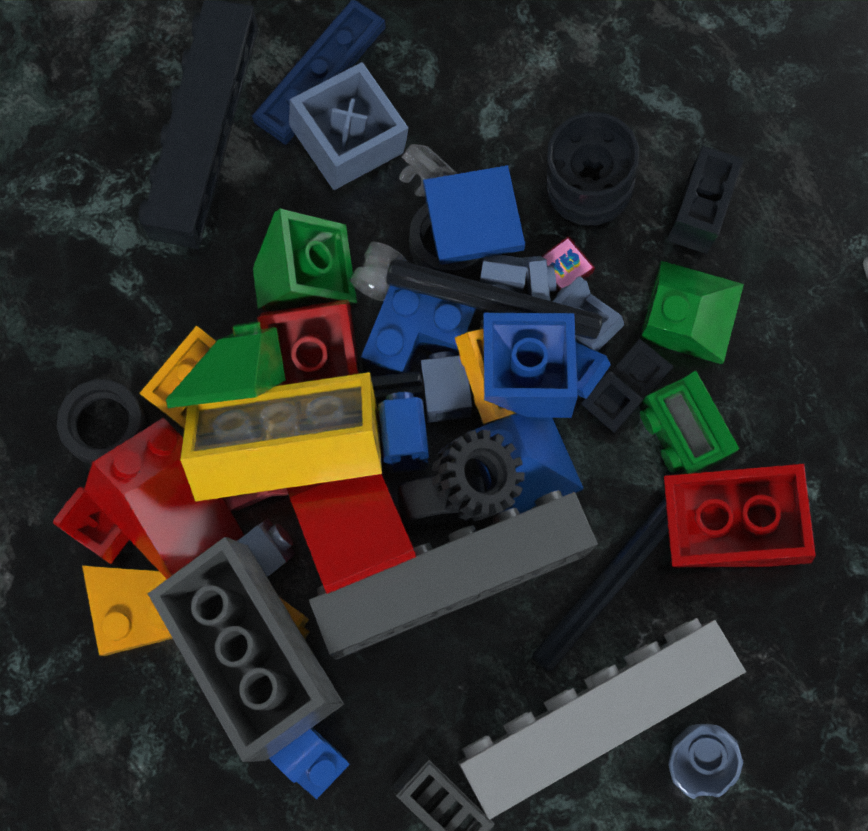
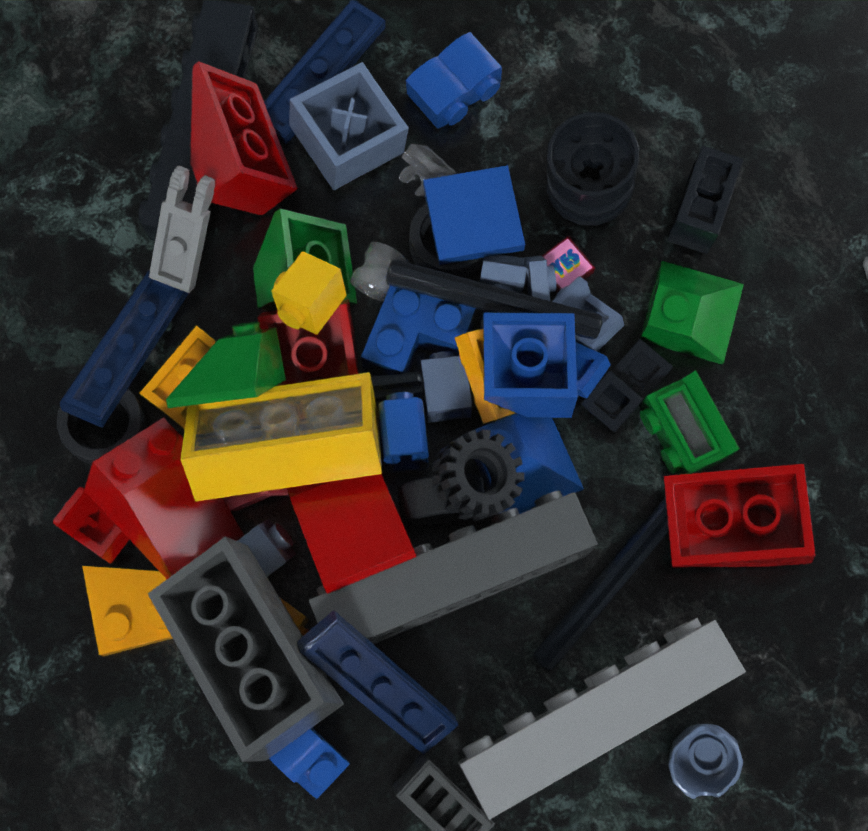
none -> dark blue tile [60,270,188,428]
none -> light grey hinge [149,166,215,293]
none -> red slope [190,61,298,215]
none -> yellow brick [271,251,347,335]
none -> dark blue tile [297,610,459,755]
none -> blue brick [406,32,502,129]

